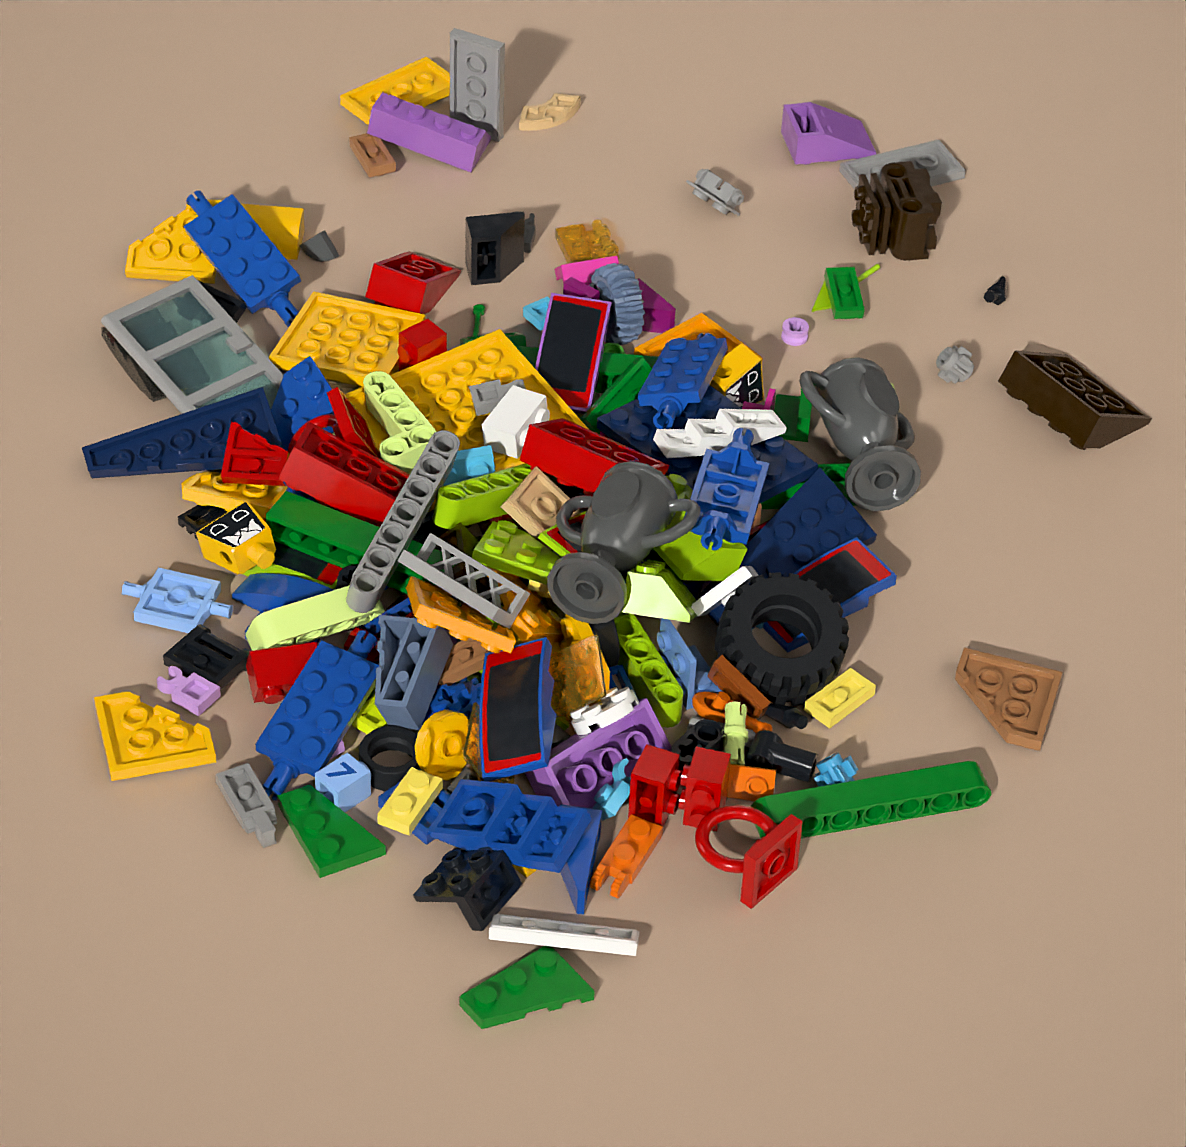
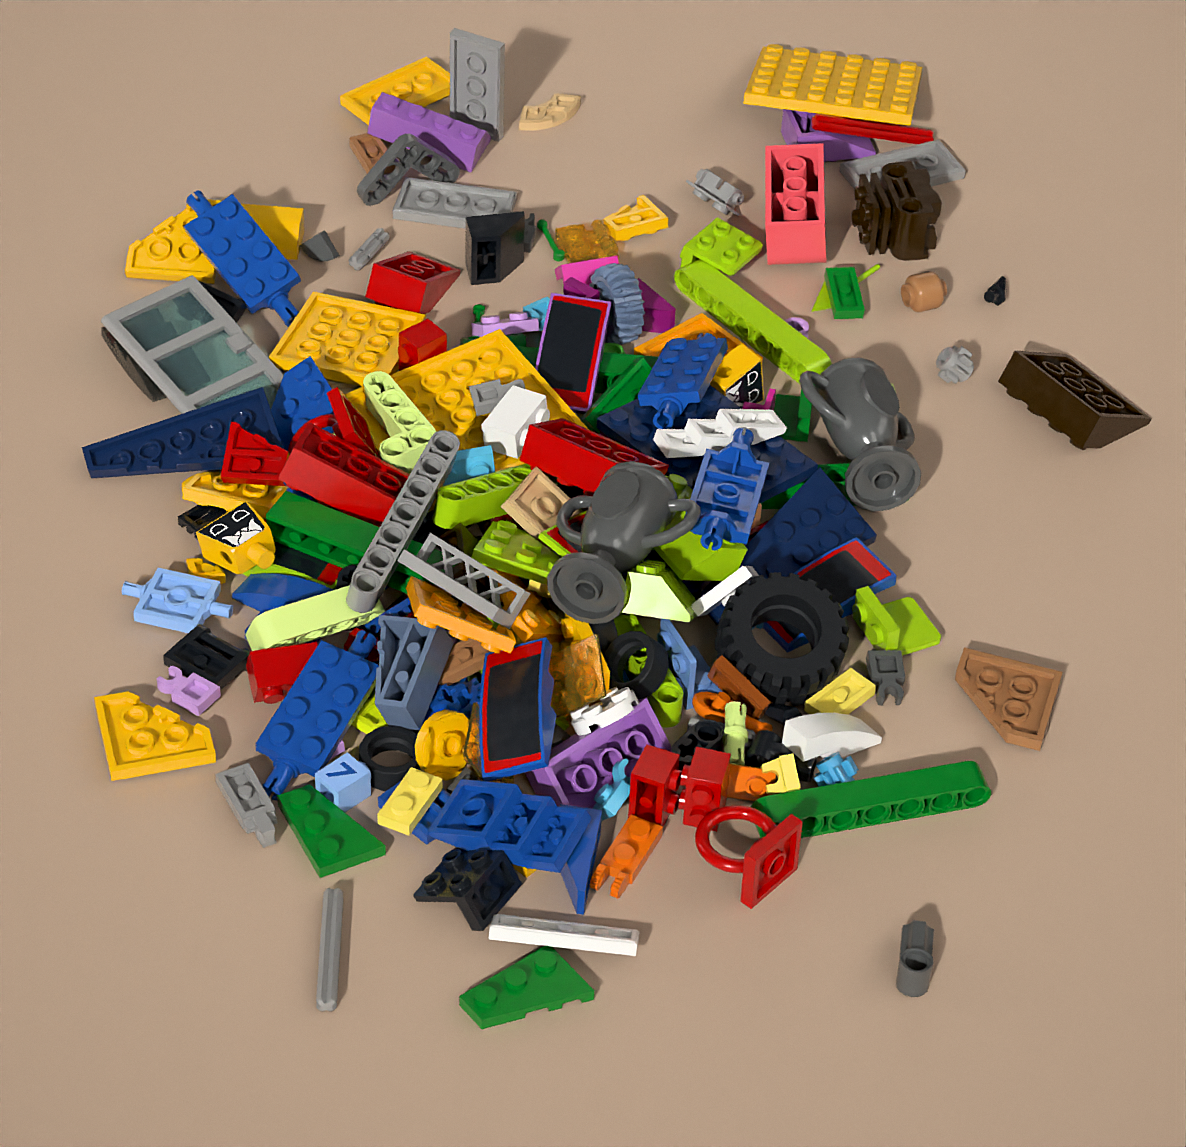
none -> yellow tile [186,558,226,584]
none -> light grey axle [316,888,343,1012]
none -> light grey axle [349,228,389,270]
none -> dark grey beam [357,134,460,206]
none -> light grey tile [393,177,517,229]
none -> lavender plate [471,312,539,337]
none -> green hinge [537,219,565,262]
none -> black tyre [603,631,669,699]
none -> yellow wing [604,195,668,241]
none -> lime beam [674,259,832,384]
none -> lime bracket [680,217,763,275]
none -> yellow plate [743,44,922,126]
none -> light yellow tile [761,754,801,794]
none -> coral brick [765,143,826,265]
none -> white slope [782,713,882,762]
none -> red axle [811,113,934,144]
none -> lime bracket [852,586,941,656]
none -> dark grey plate [866,650,905,705]
none -> dark grey piece [896,920,934,997]
none -> medium nougat head [901,271,947,312]

